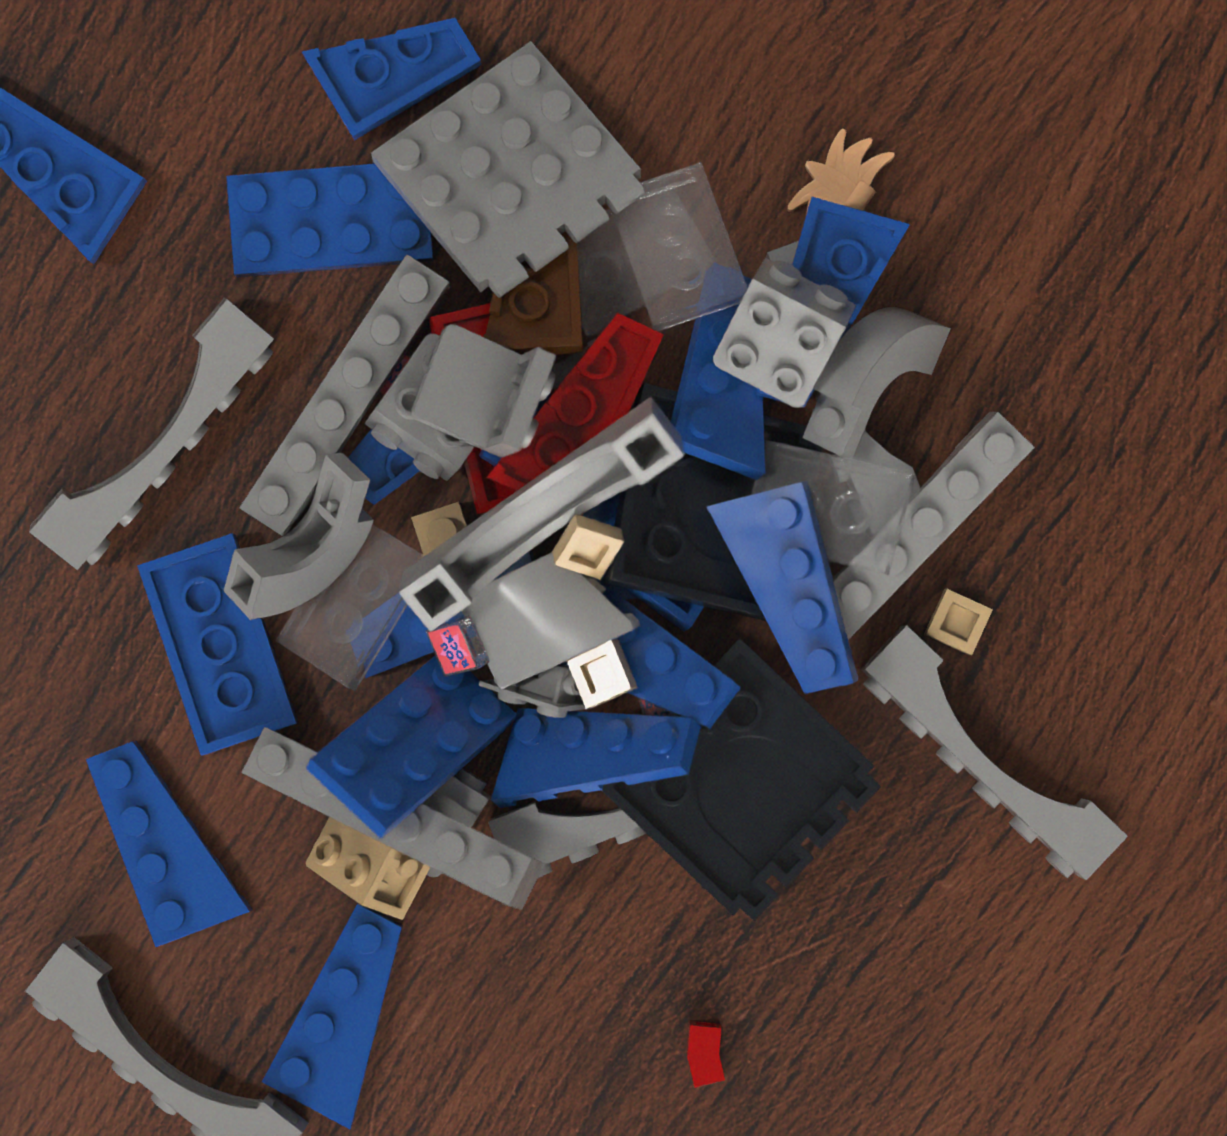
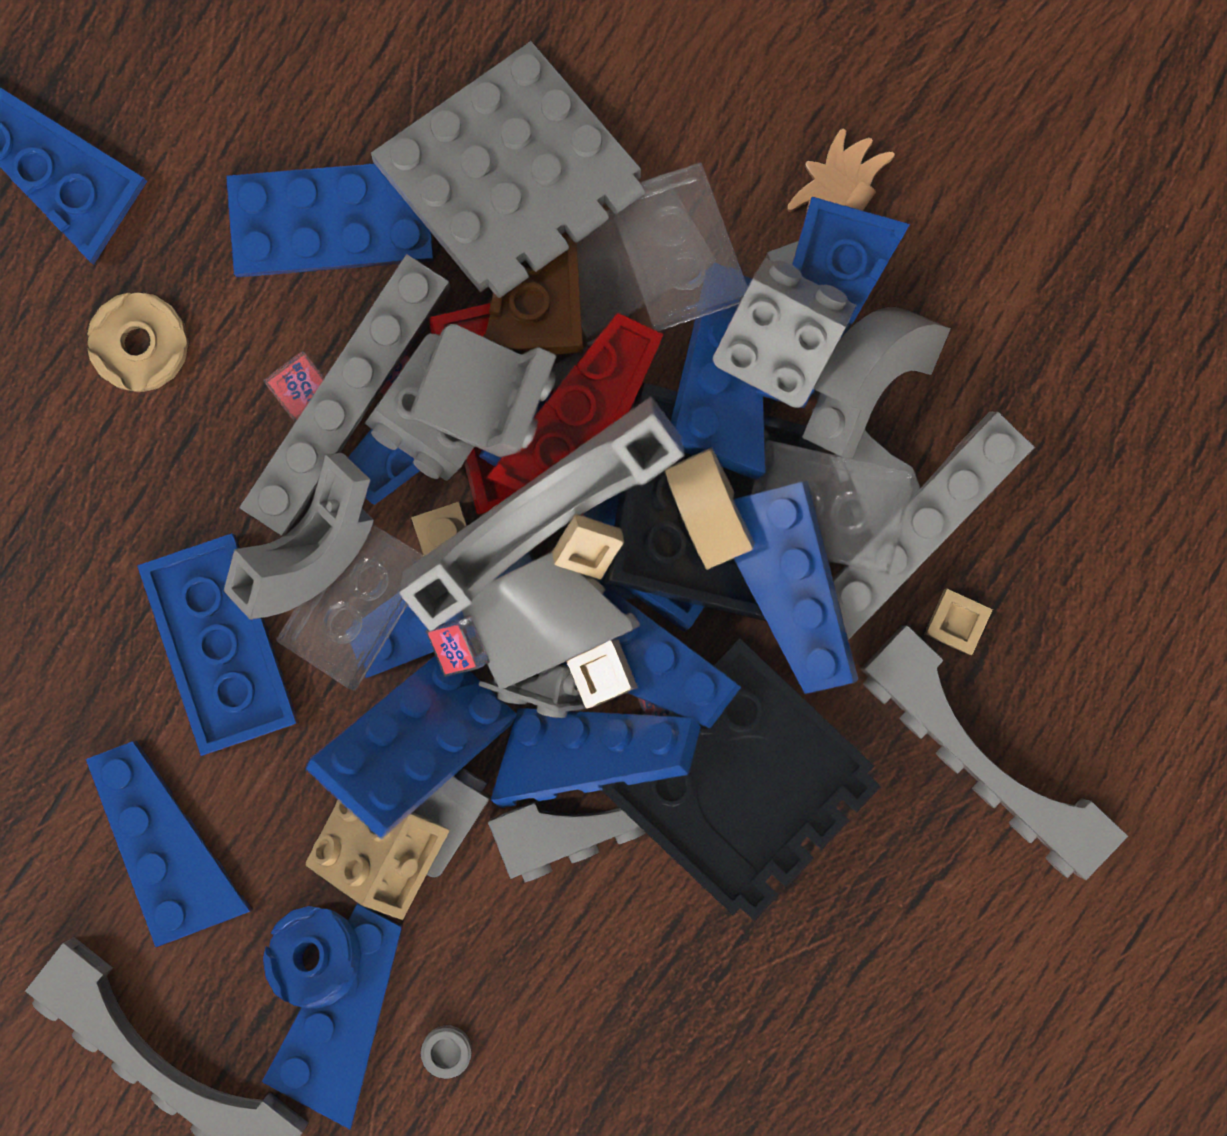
light grey arch [29,297,274,570] -> none
light grey arch [242,727,544,910] -> none
blue wing [302,18,482,141] -> none
red piece [686,1020,725,1087] -> none
none -> tan tile [87,292,189,392]
none -> clear tile [263,351,325,421]
none -> blue tile [263,906,361,1009]
none -> light grey tile [421,1025,472,1079]
none -> tan slope [665,448,755,570]

